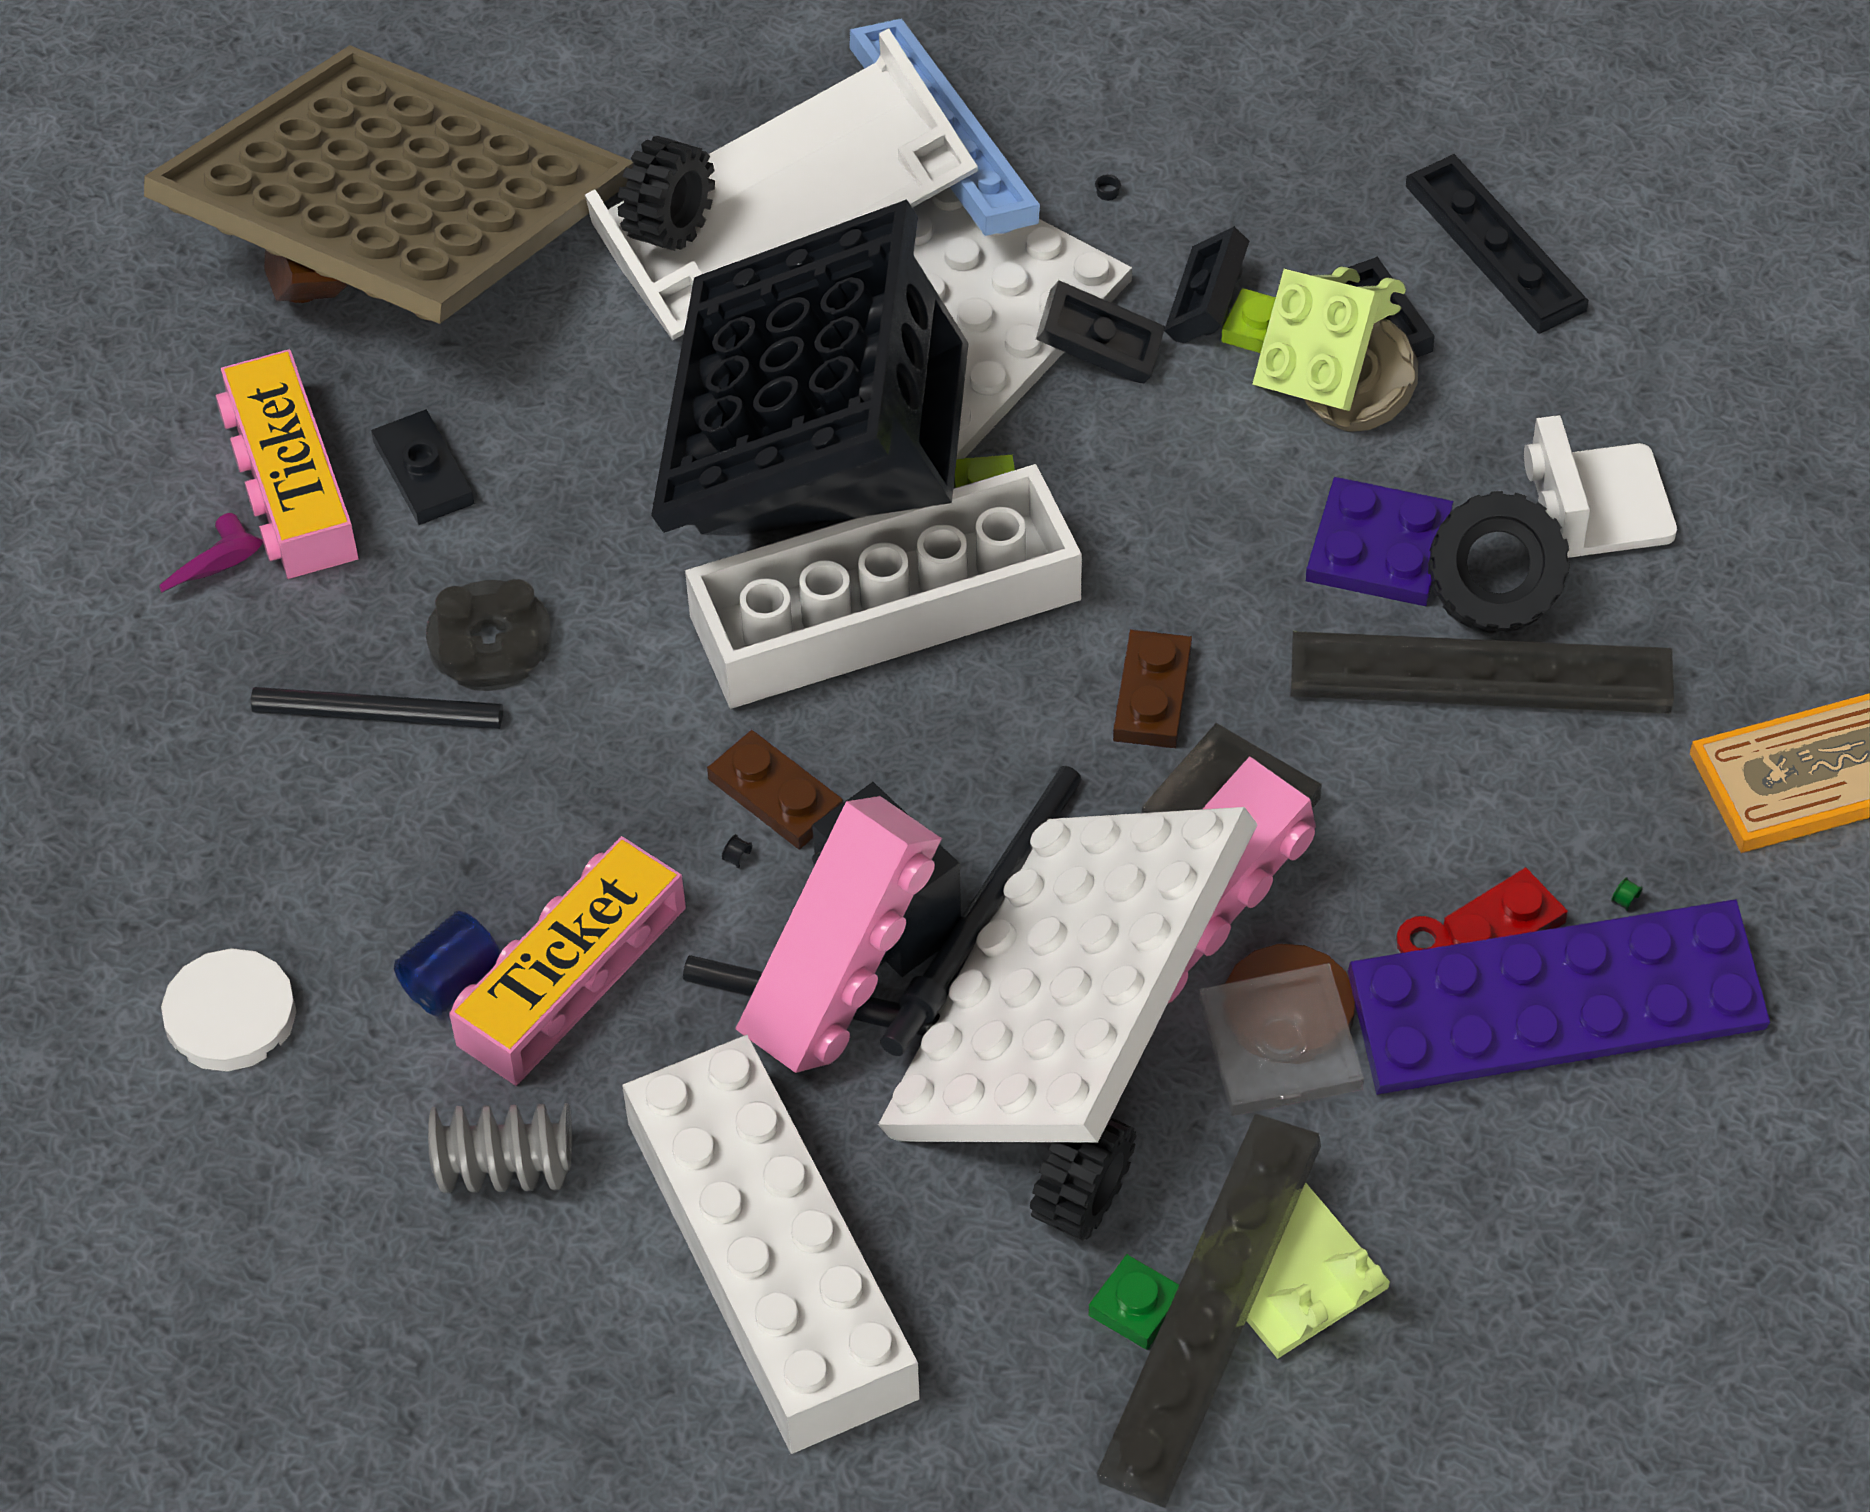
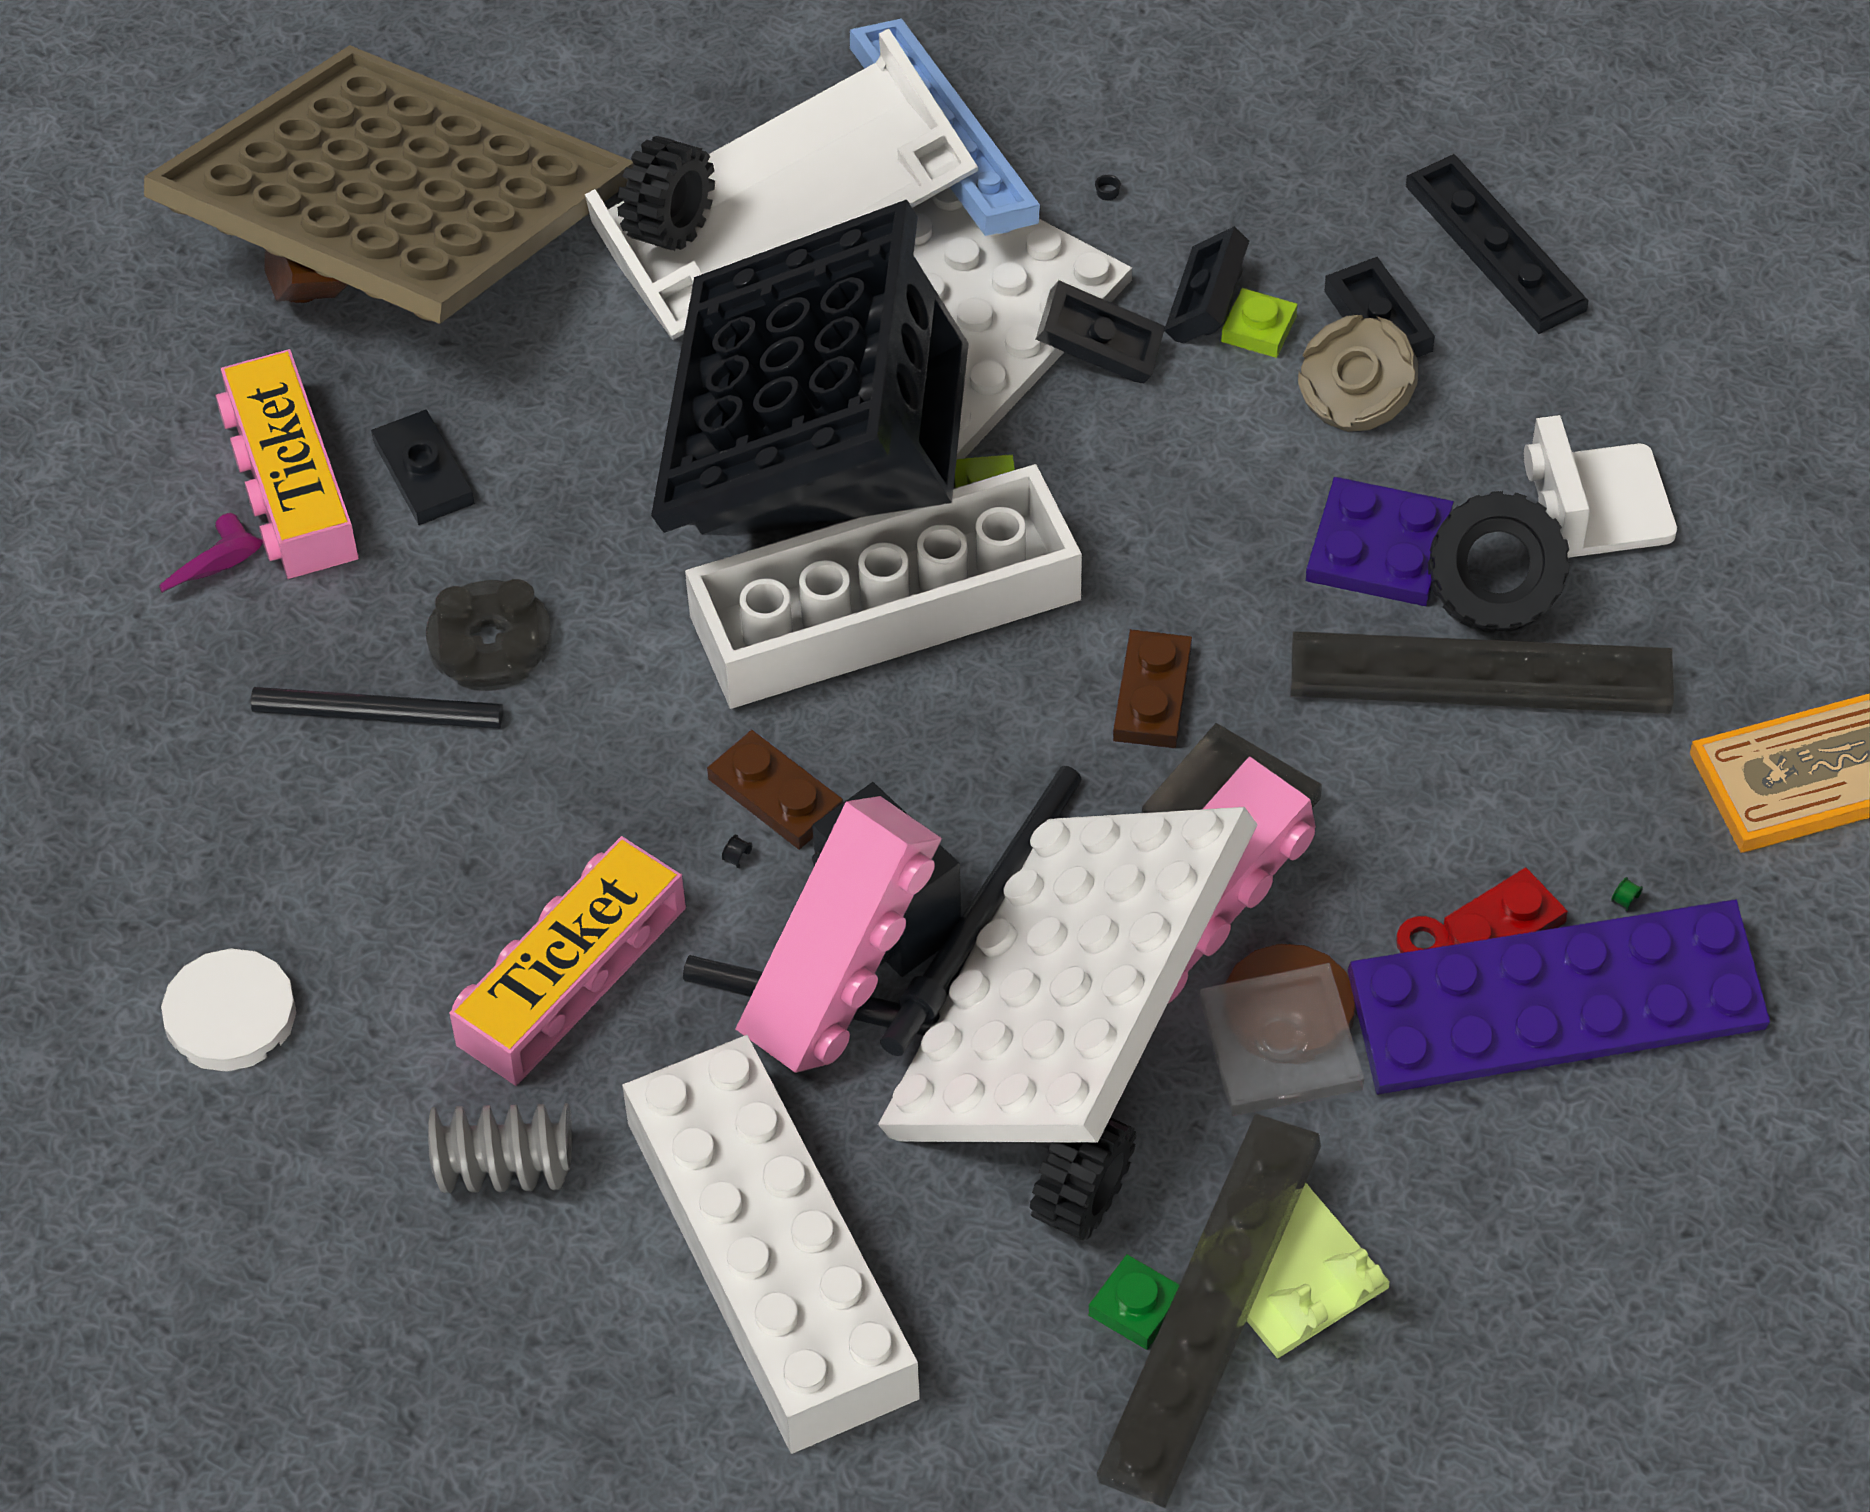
clear blue piece [394,911,501,1016] -> none
yellowish green plate [1252,267,1406,411] -> none

